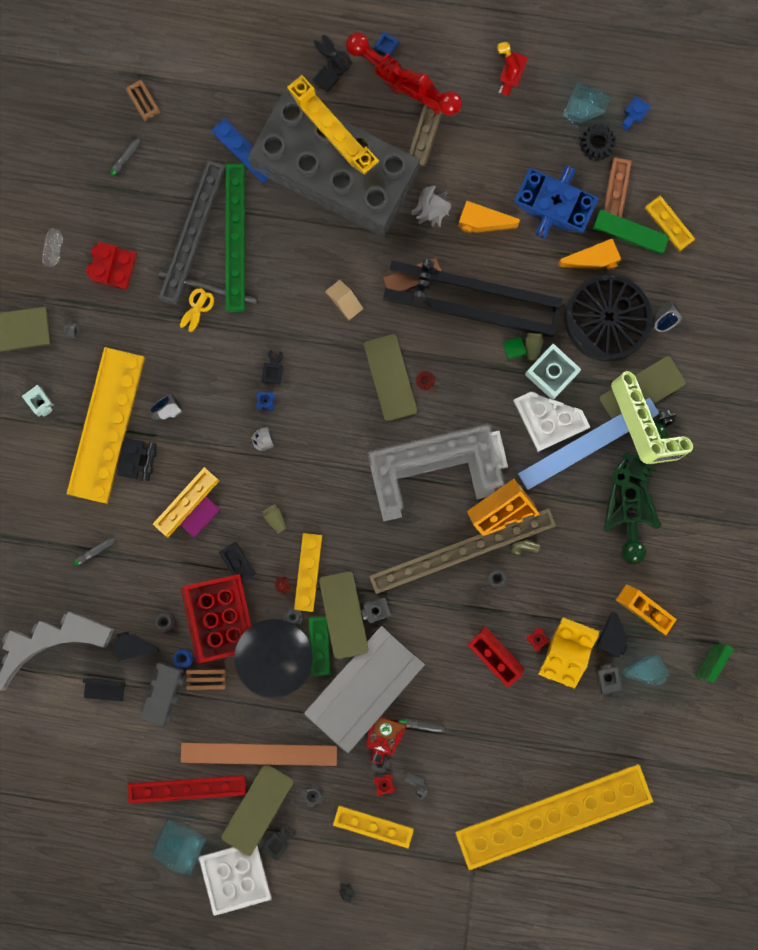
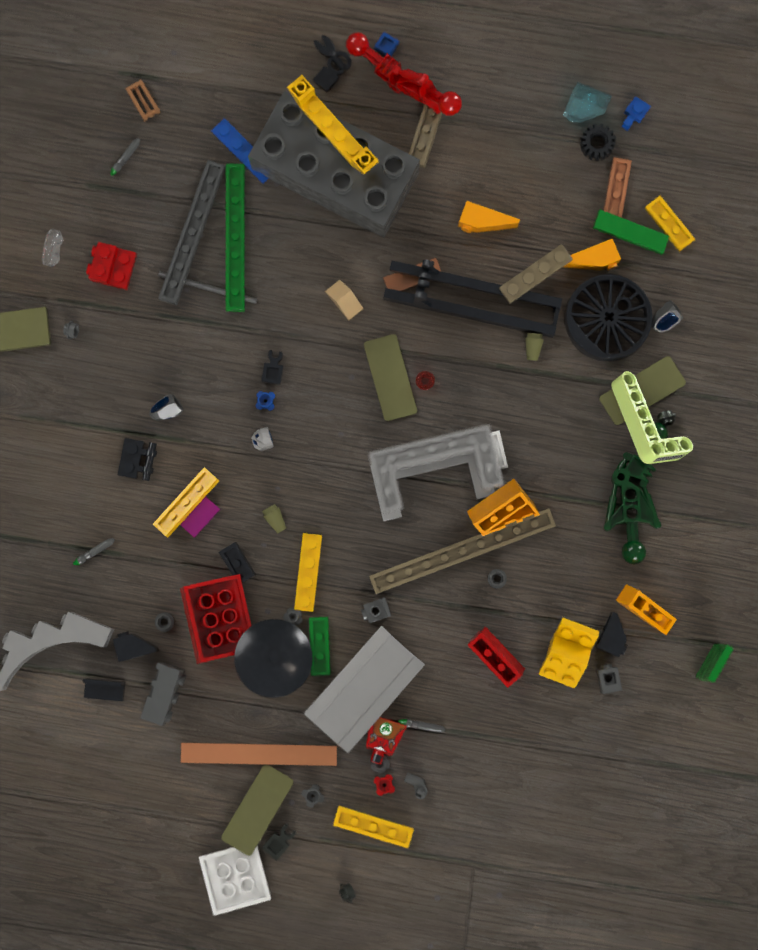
light aqua brick [22,385,54,416] -> none
yellow plate [67,347,145,504] -> none
red tile [128,775,246,804] -> none
clear light blue slope [151,819,206,875] -> none
blue plate [173,649,193,668] -> none
yellow piece [180,288,214,332] -> none
medium nougat tile [186,669,226,690] -> none
clear red plate [274,576,290,595] -> none
olive piece [319,571,369,659] -> none
light grey hair [411,185,451,227] -> none
yellow plate [455,764,653,870] -> none
red torso [497,42,528,96] -> none
green slope [502,337,527,361] -> none
olive arm [511,540,540,555] -> none
white plate [513,392,590,452] -> none
blue slope [514,166,599,239] -> none
light blue tile [518,397,659,491] -> none
light aqua brick [525,344,581,400] -> none
red plate [527,628,550,651] -> none
clear light blue slope [619,654,670,686] -> none
none -> dark tan plate [499,244,573,304]

